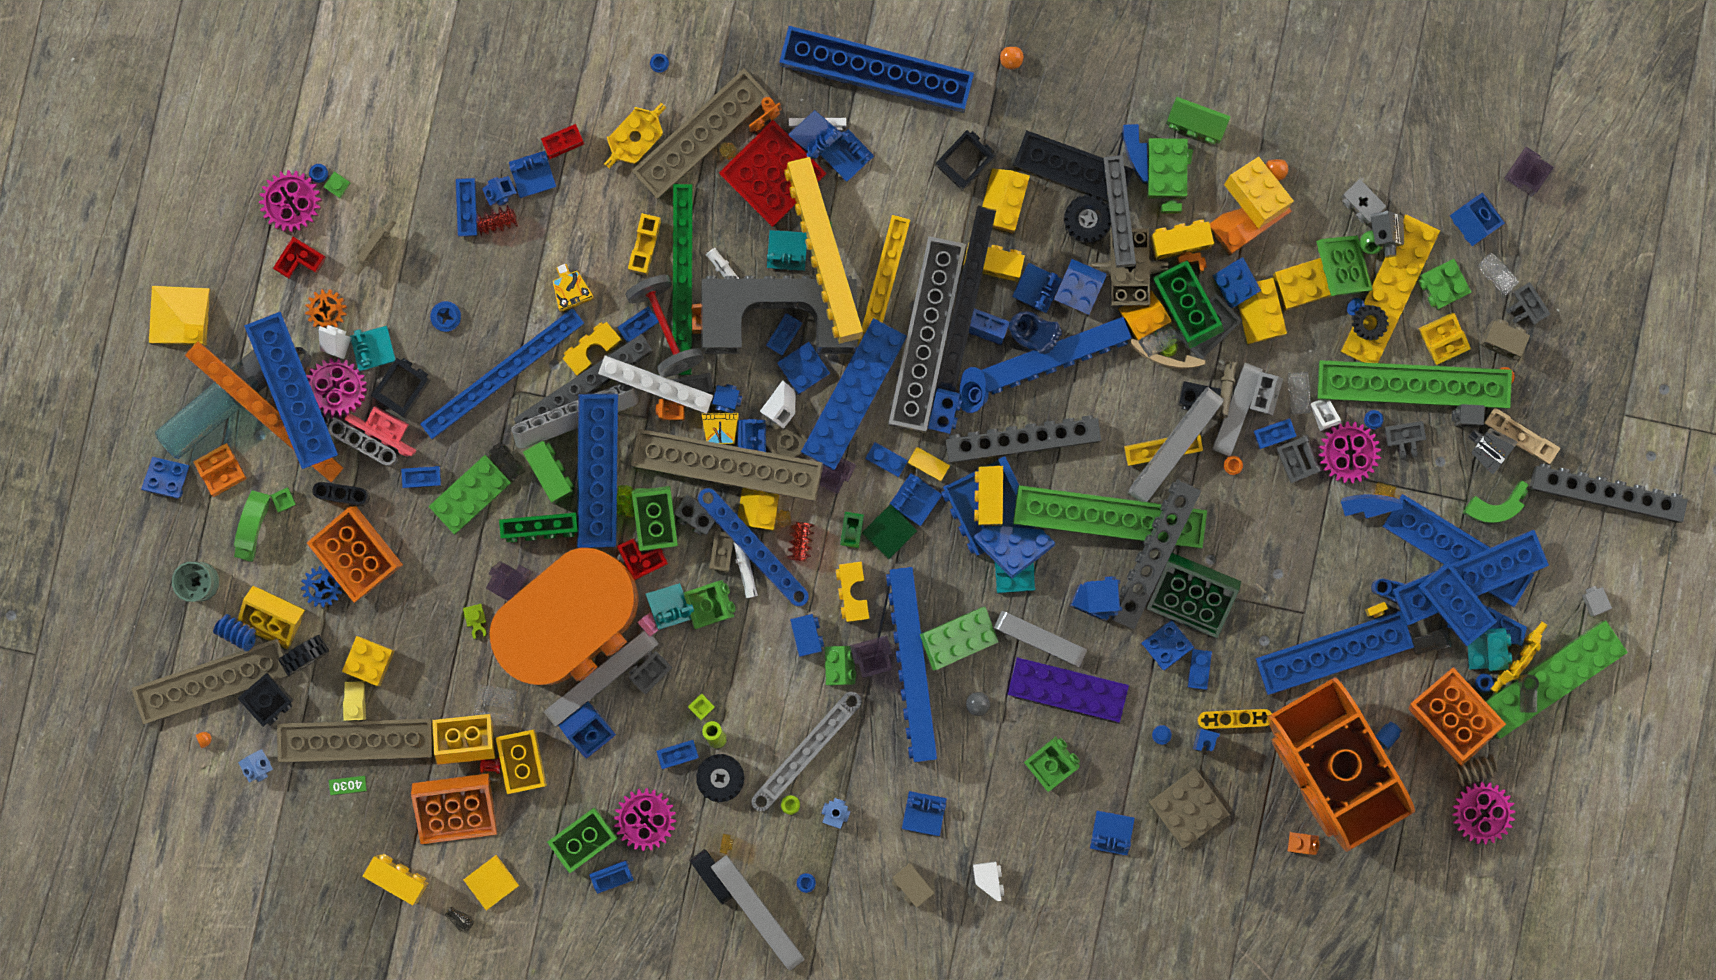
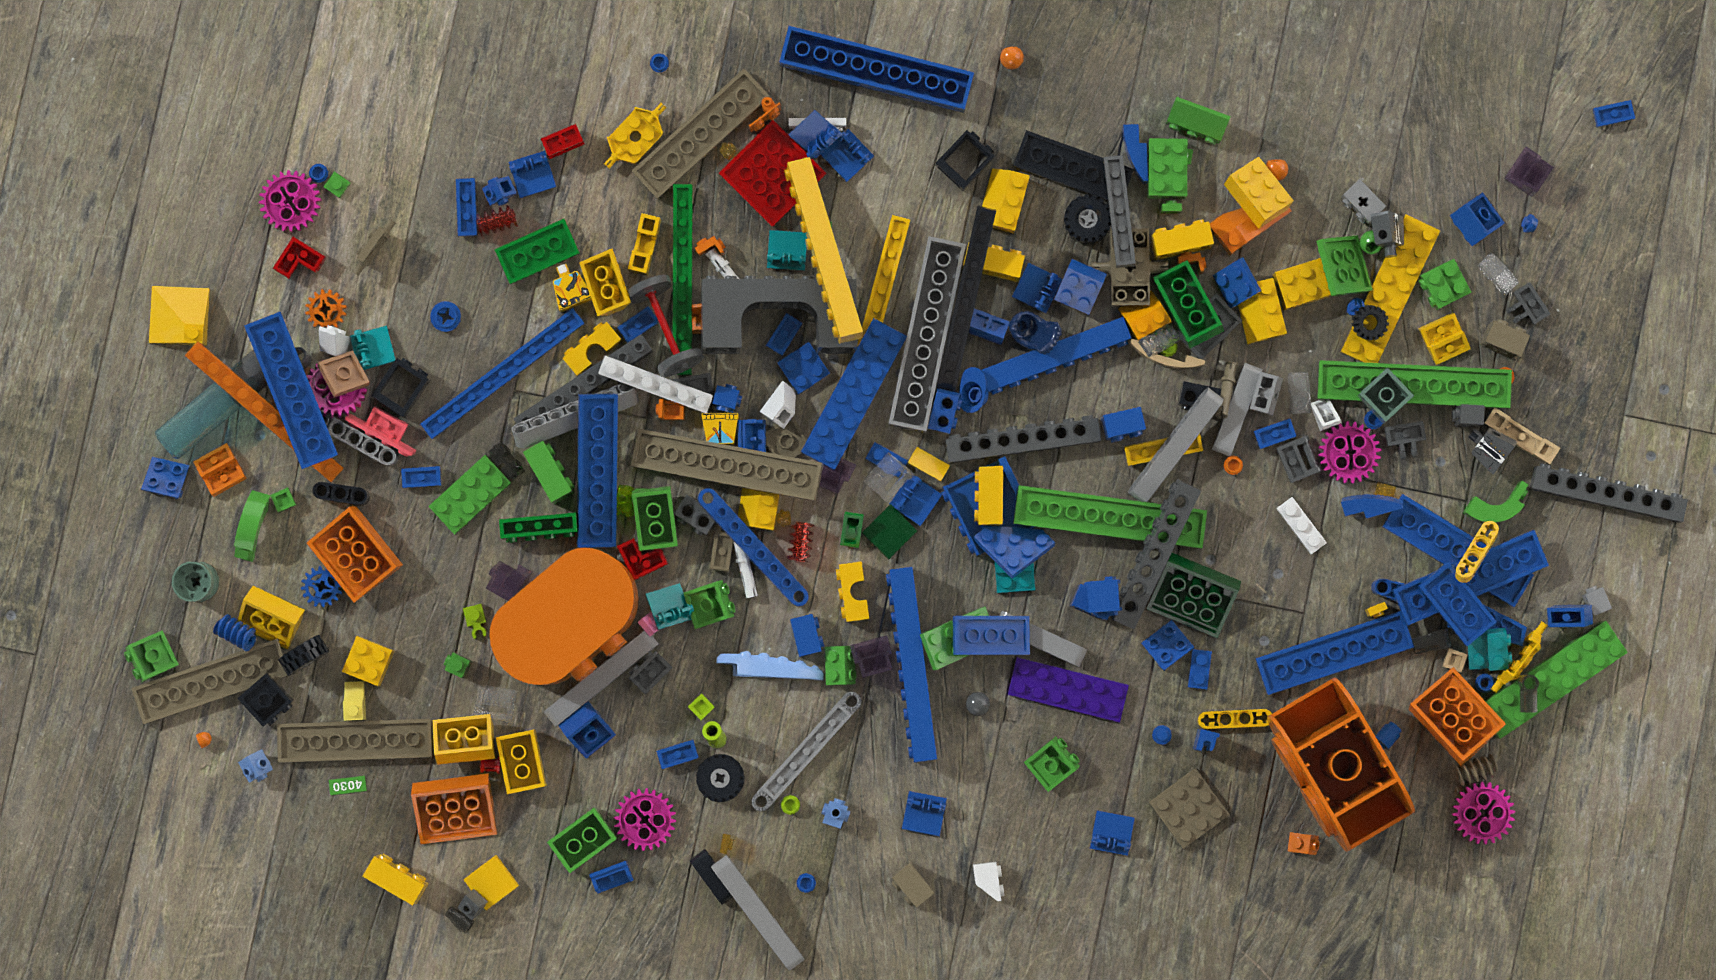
none -> bright green plate [124,630,179,683]
none -> medium nougat plate [317,351,370,398]
none -> bright green brick [443,653,472,678]
none -> dark grey plate [458,889,488,920]
none -> green plate [494,219,580,285]
none -> yellow slope [579,249,631,316]
none -> orange bracket [695,236,726,257]
none -> light blue animal [716,651,824,680]
none -> clear plate [863,452,914,503]
none -> blue plate [953,616,1030,655]
none -> blue brick [1101,407,1146,443]
none -> white plate [1276,497,1327,554]
none -> sand green brick [1357,368,1414,424]
none -> tan plate [1442,648,1468,673]
none -> yellow beam [1455,521,1499,583]
none -> blue plate [1521,214,1538,233]
none -> blue brick [1547,605,1593,627]
none -> blue plate [1592,100,1635,128]

